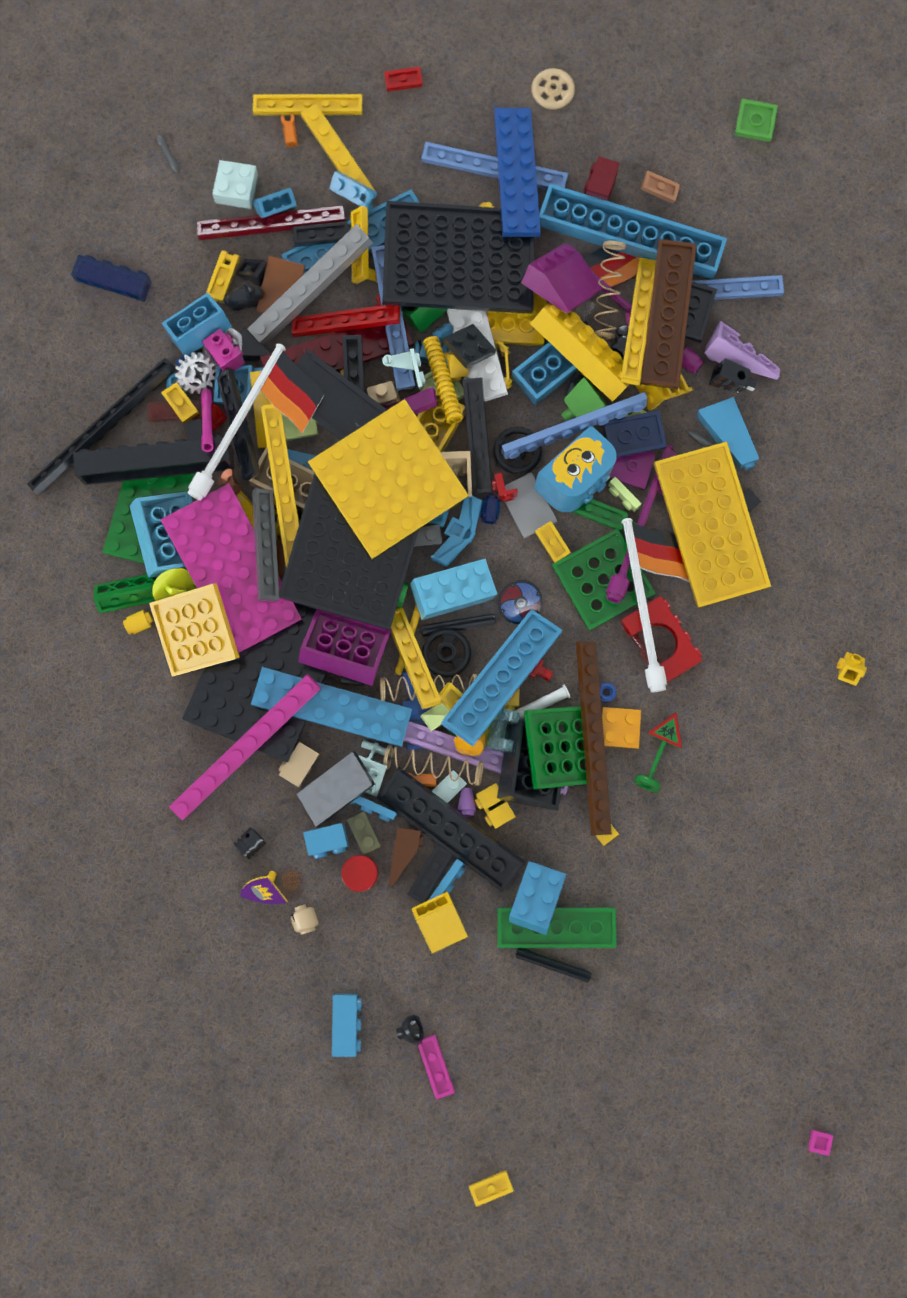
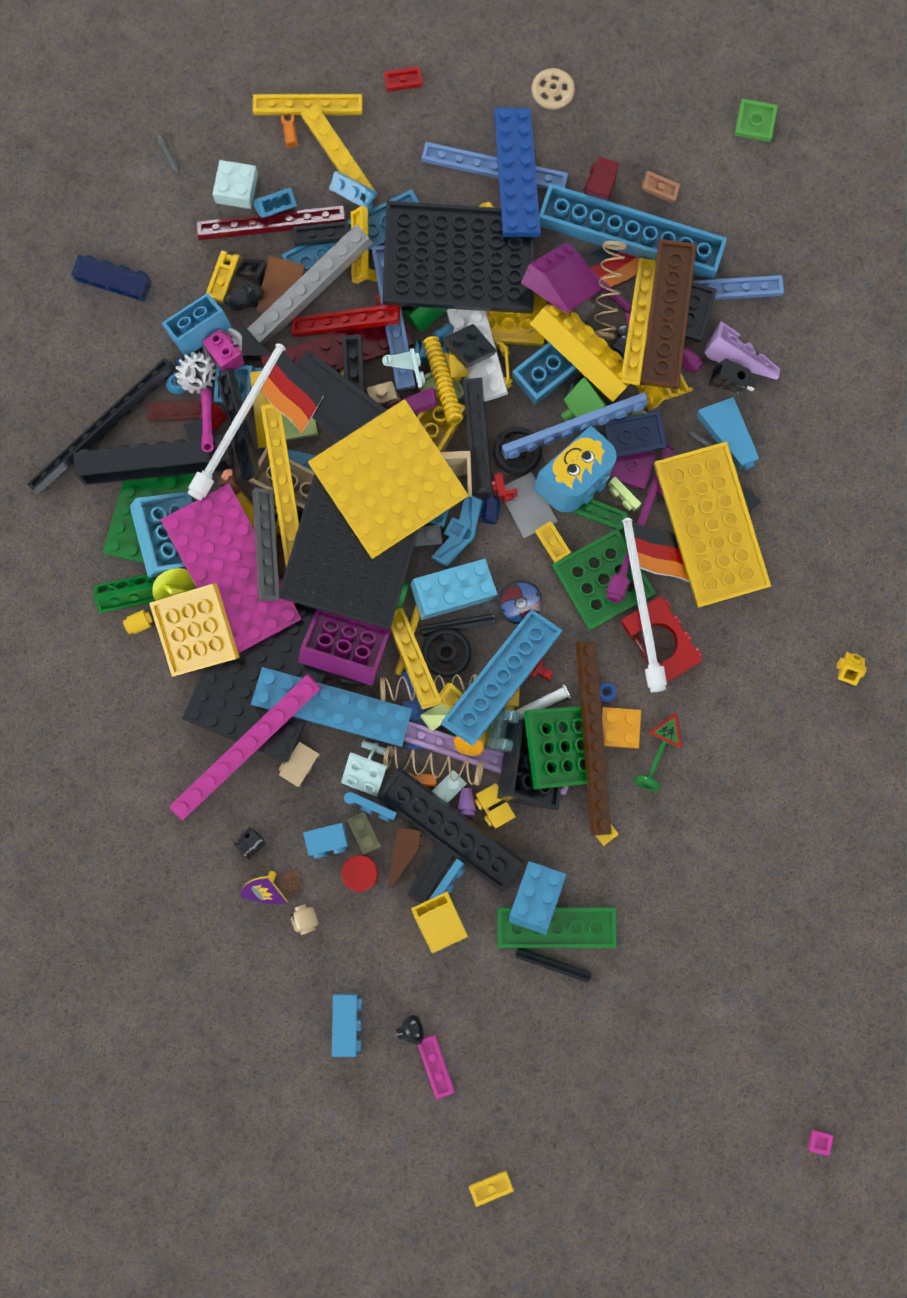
yellow plate [161,382,199,424] -> none
tile [297,751,375,827] -> none

